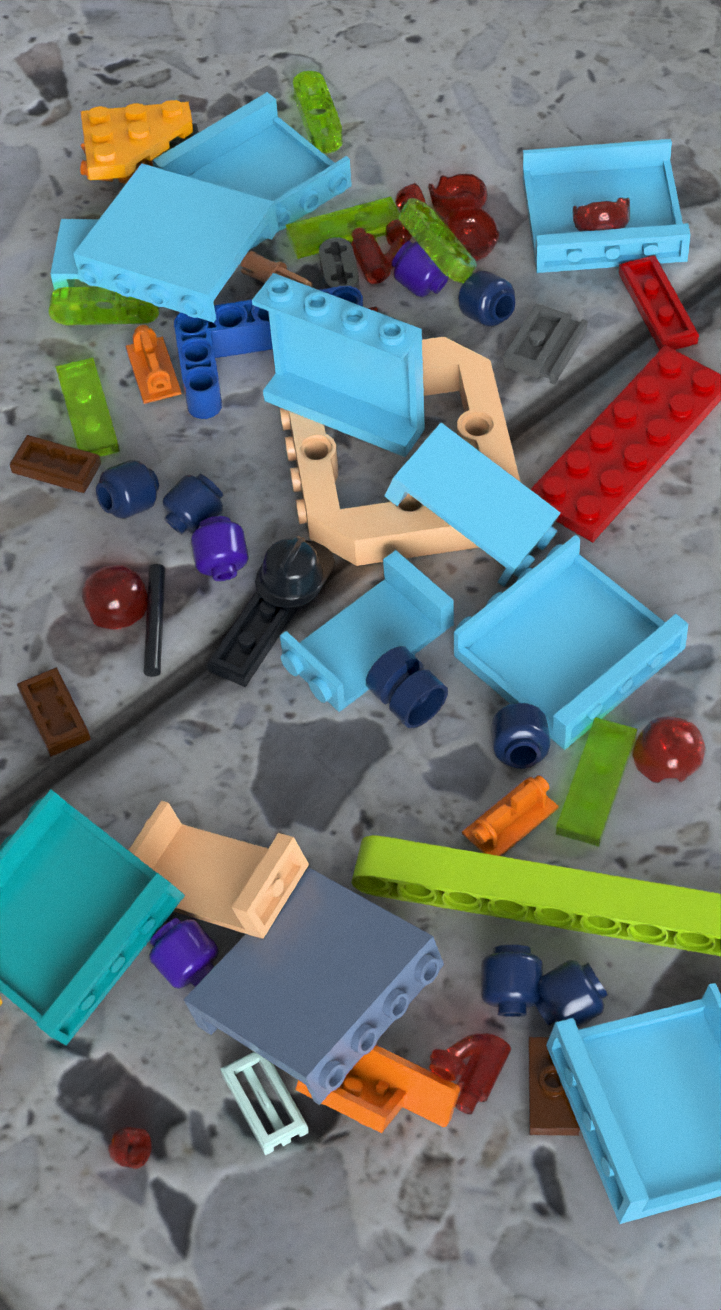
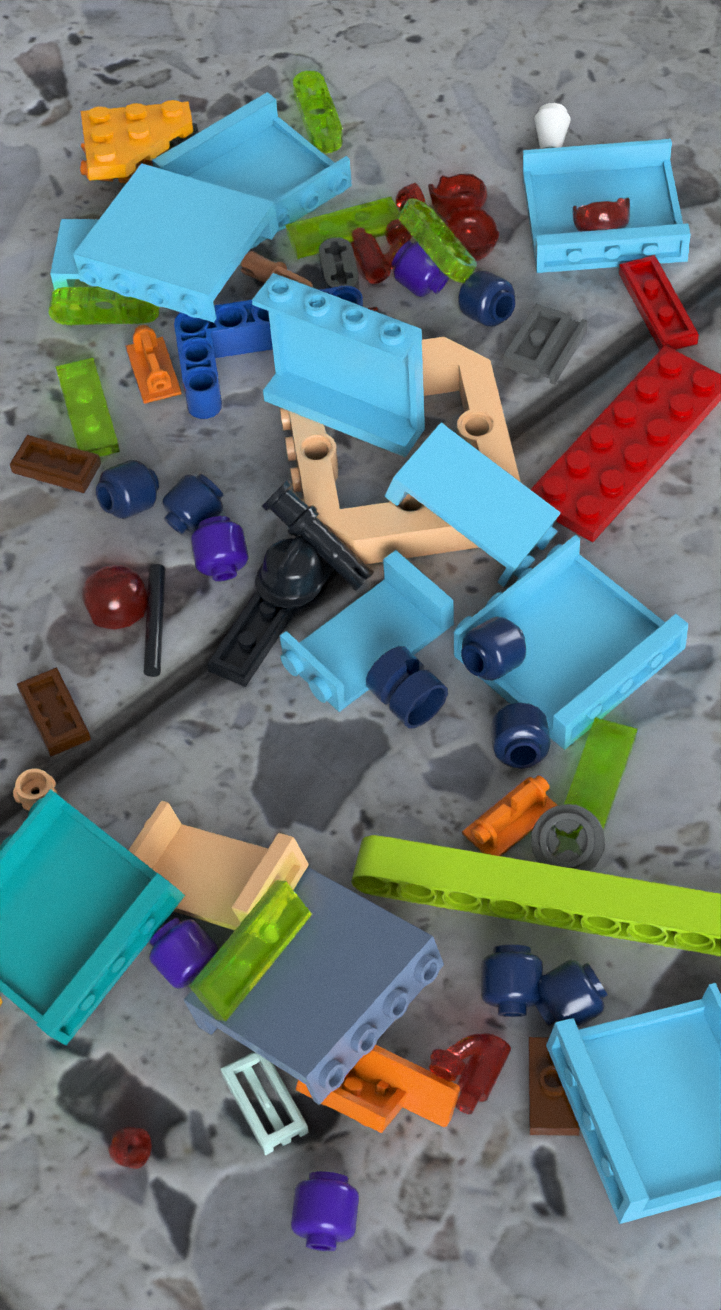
clear red hair [632,716,706,783] -> none
none -> light nougat plate [13,769,57,811]
none -> clear neon green tile [189,880,312,1022]
none -> black pin [261,480,374,591]
none -> dark purple head [291,1171,359,1251]
none -> dark blue head [461,616,526,681]
none -> dark grey gear [531,804,605,871]
none -> white cone [534,103,571,149]

